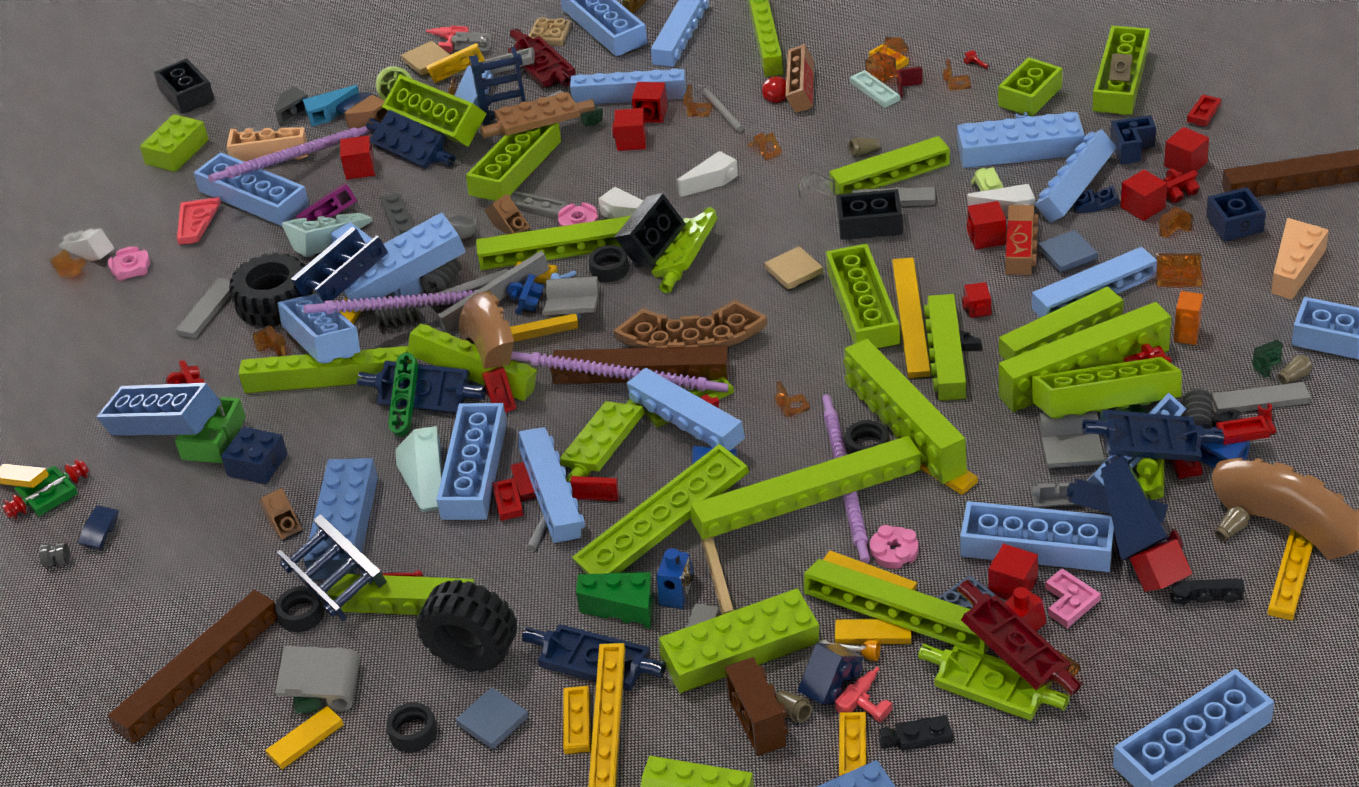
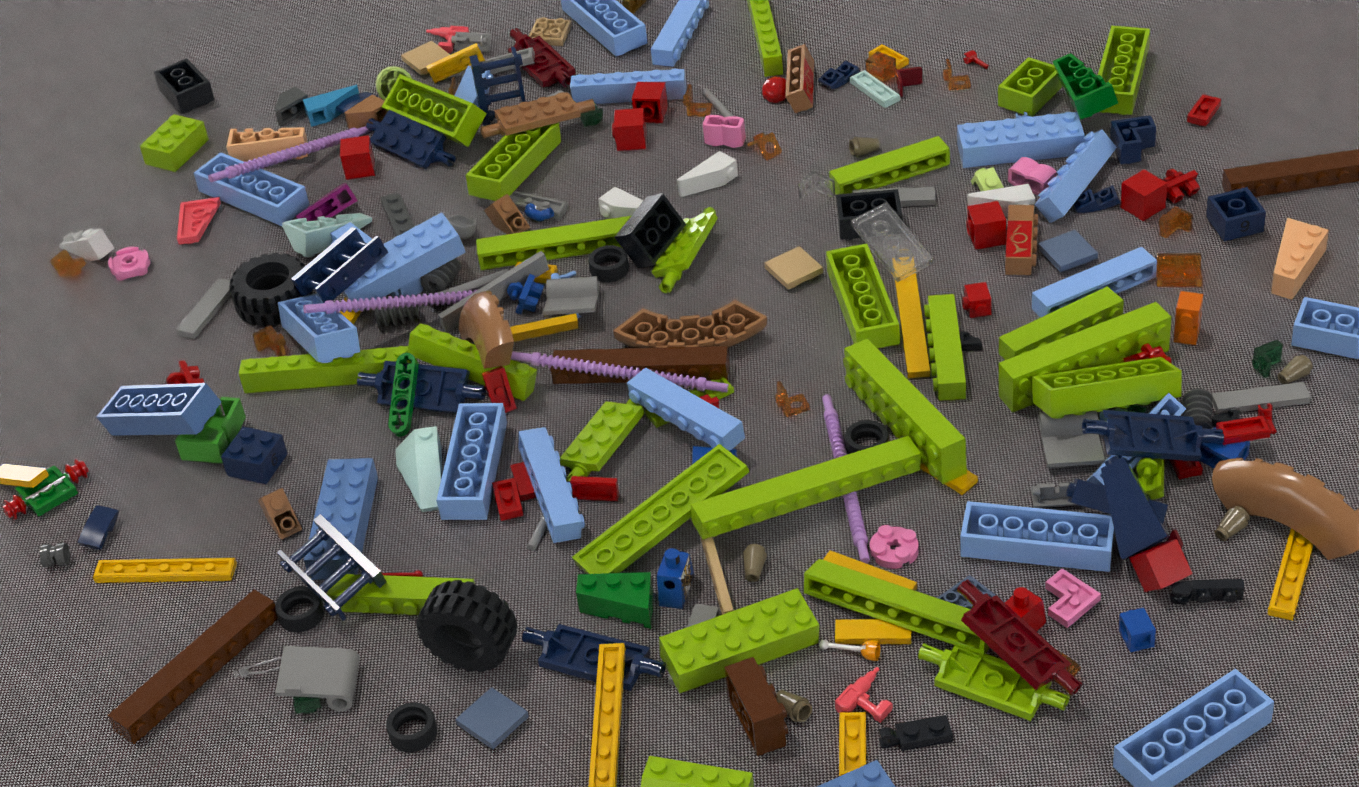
yellow tile [265,706,344,770] -> none
bright pink plate [558,203,599,226] -> none
yellow tile [563,686,591,754] -> none
brick [797,643,864,704] -> none
clear orange bracket [881,37,909,60] -> none
red head [988,543,1038,600] -> none
dark tan bracket [1109,53,1133,82] -> none
red head [1164,127,1210,175] -> none
none -> yellow tile [93,558,237,583]
none -> piece [233,656,282,678]
none -> blue arm [524,203,554,222]
none -> bright pink brick [703,115,746,148]
none -> dark tan cone [743,544,767,582]
none -> dark blue slope [818,60,860,90]
none -> clear tile [851,202,934,282]
none -> bright pink brick [1008,157,1057,195]
none -> green wedge [1052,53,1119,120]
none -> blue brick [1119,608,1156,653]

